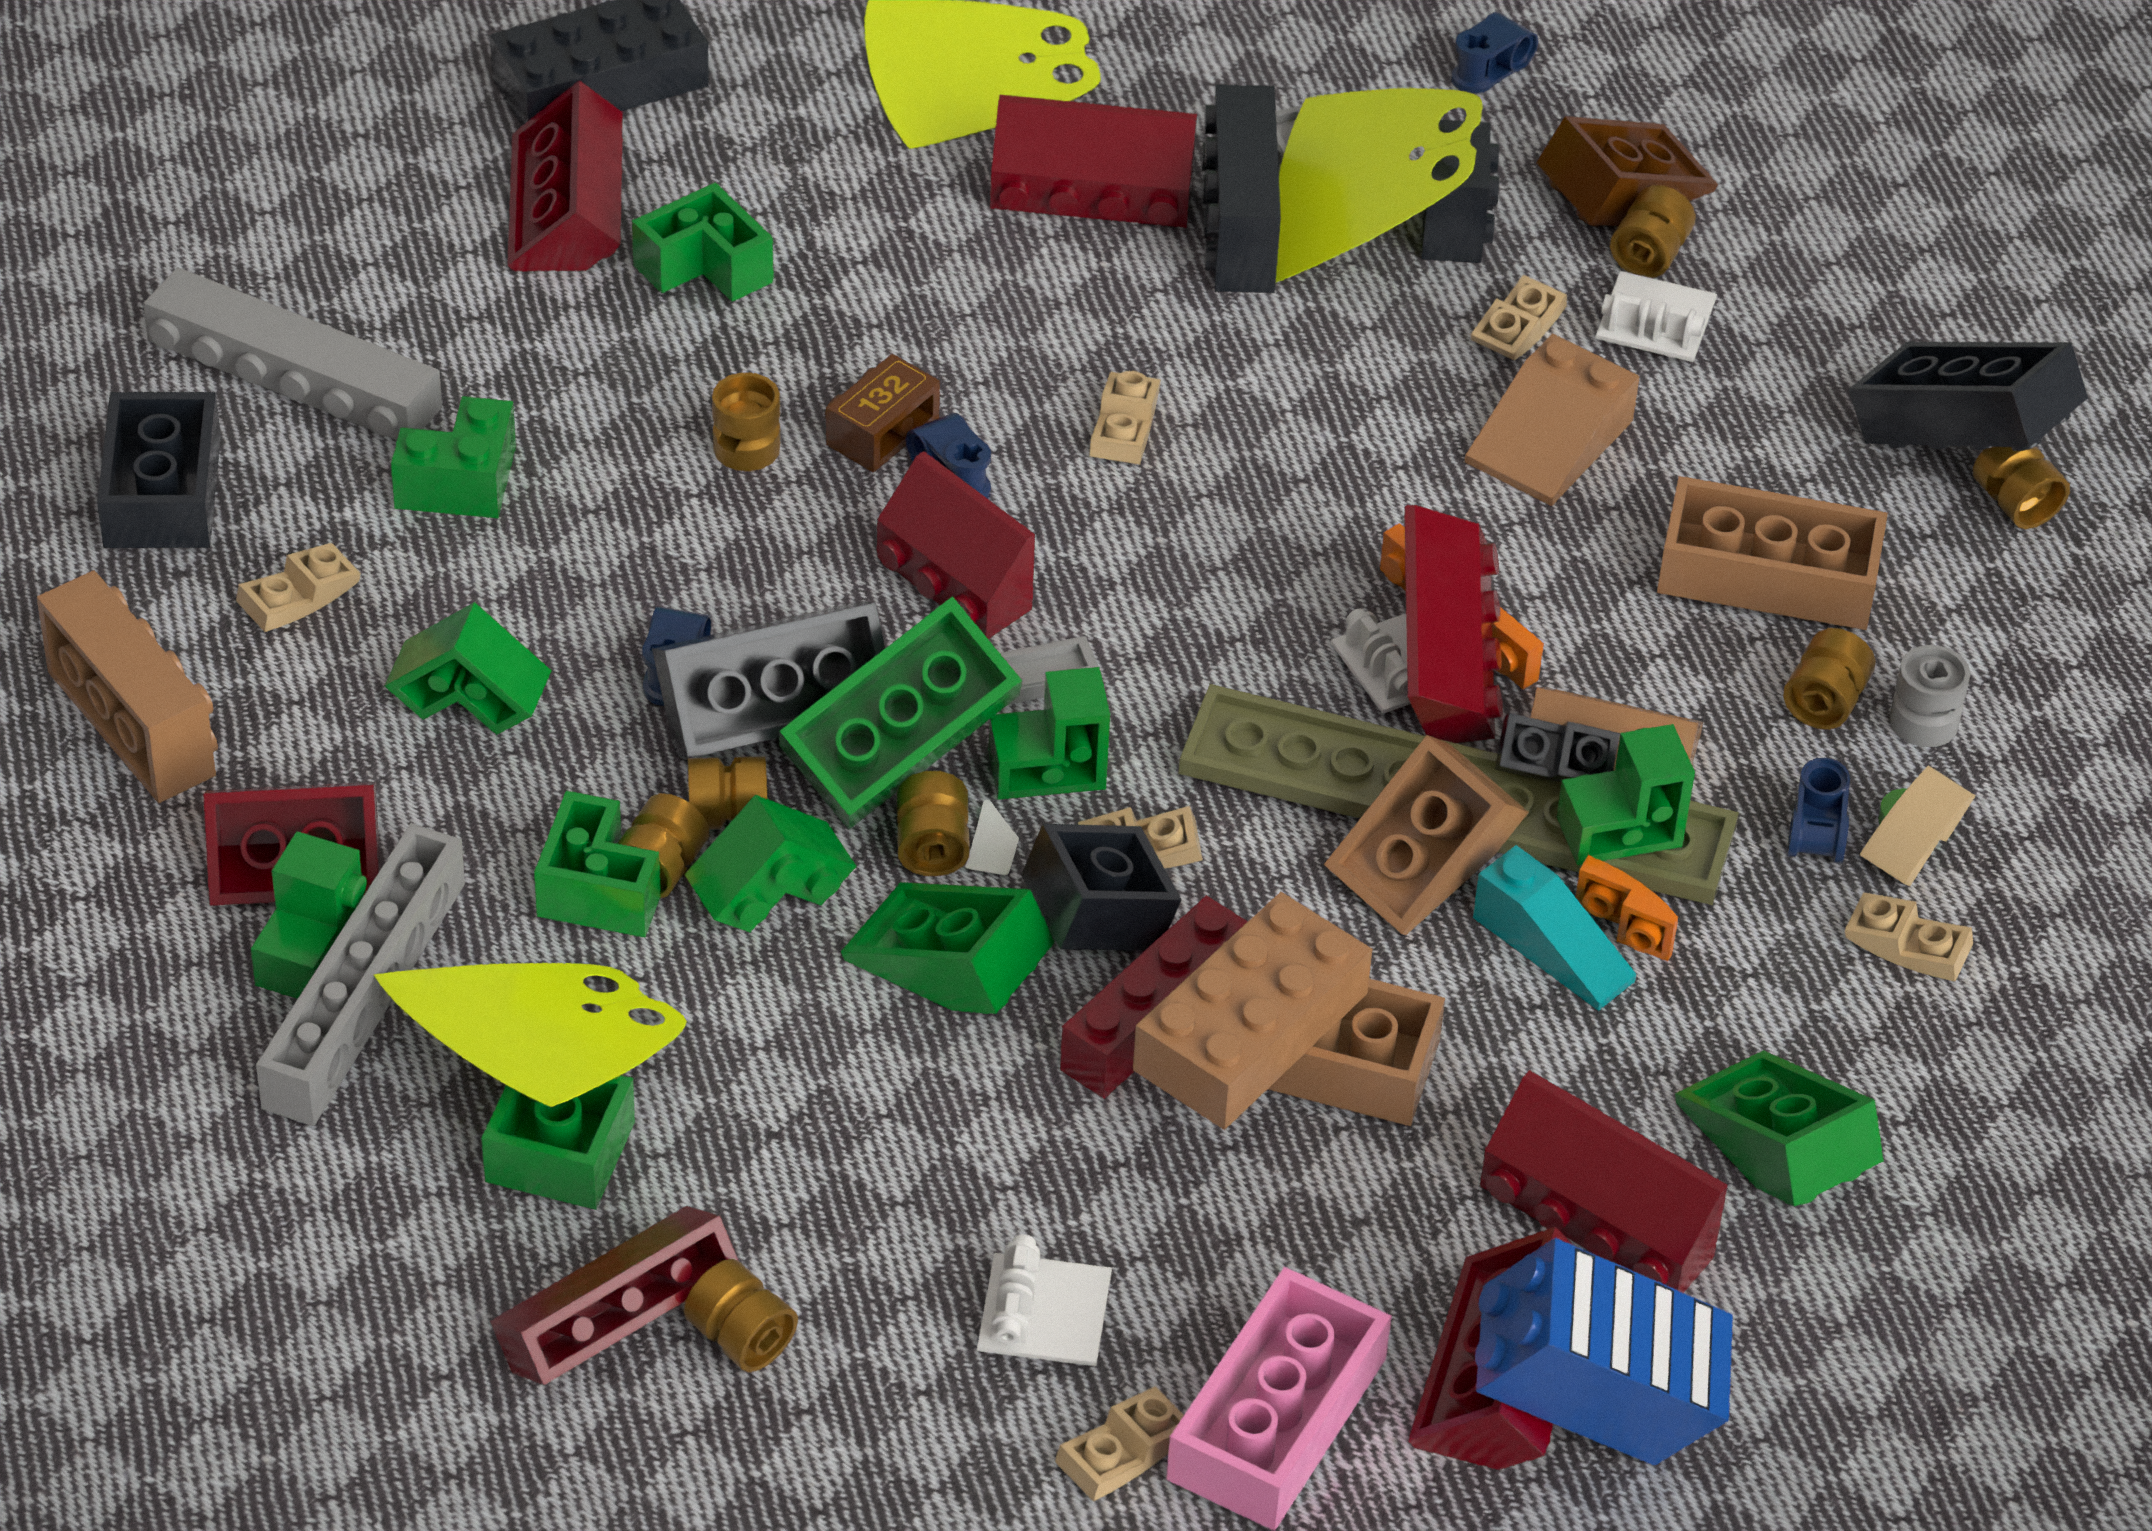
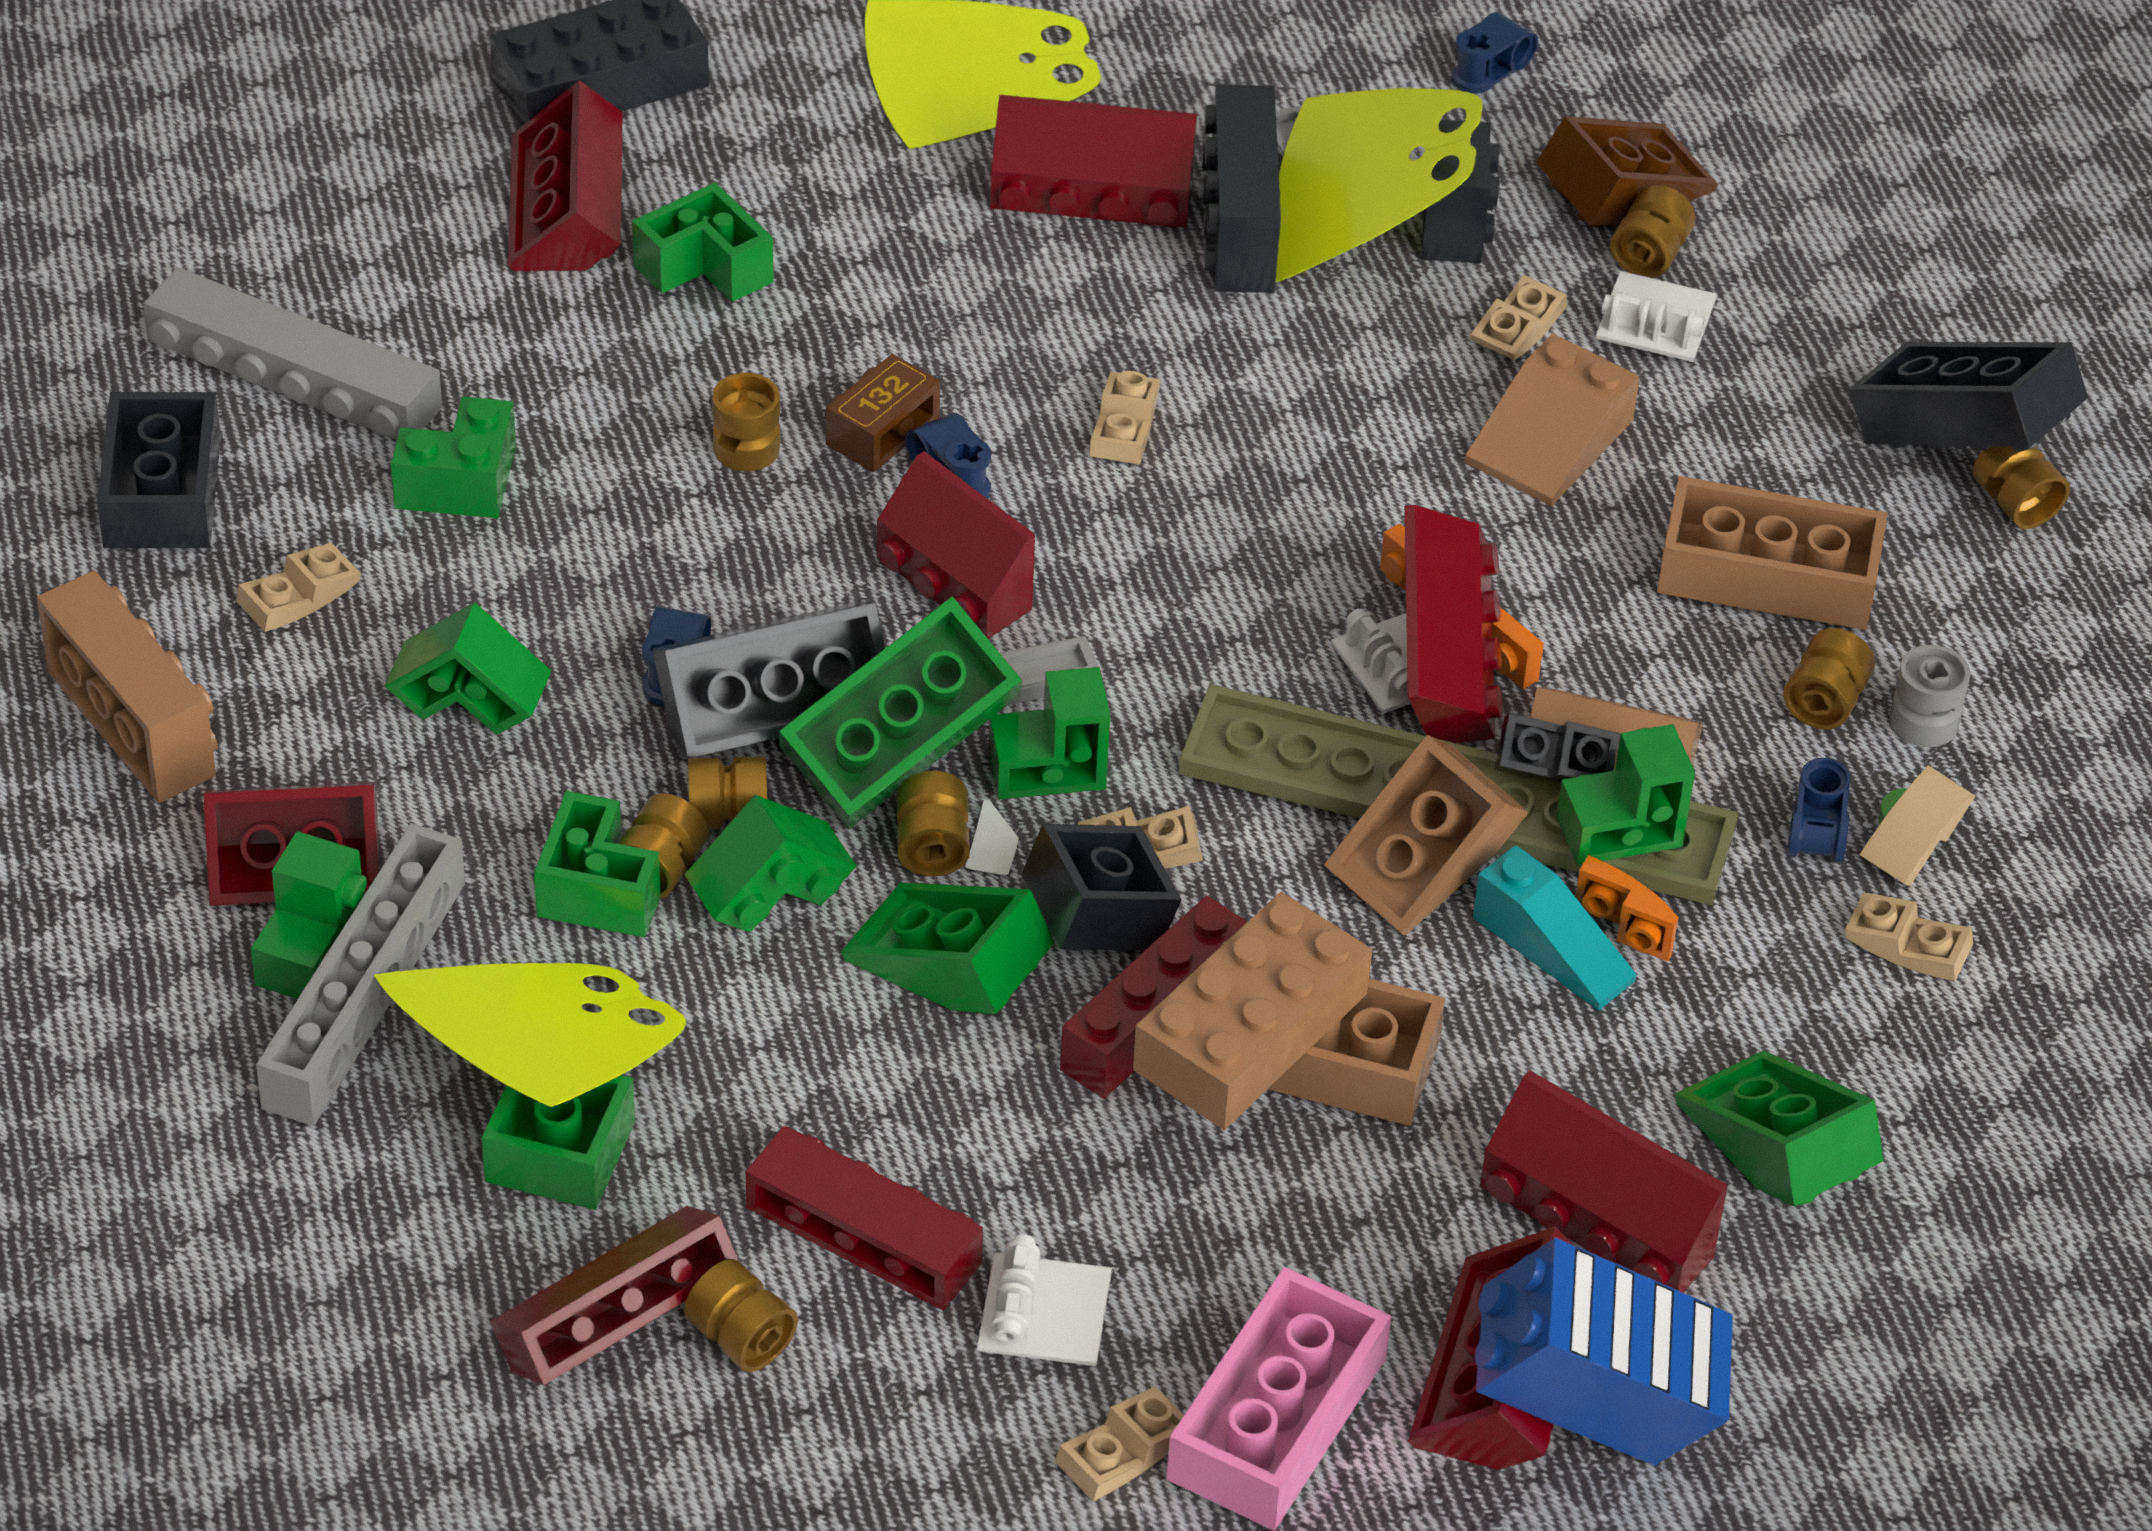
none -> dark red brick [745,1125,983,1311]

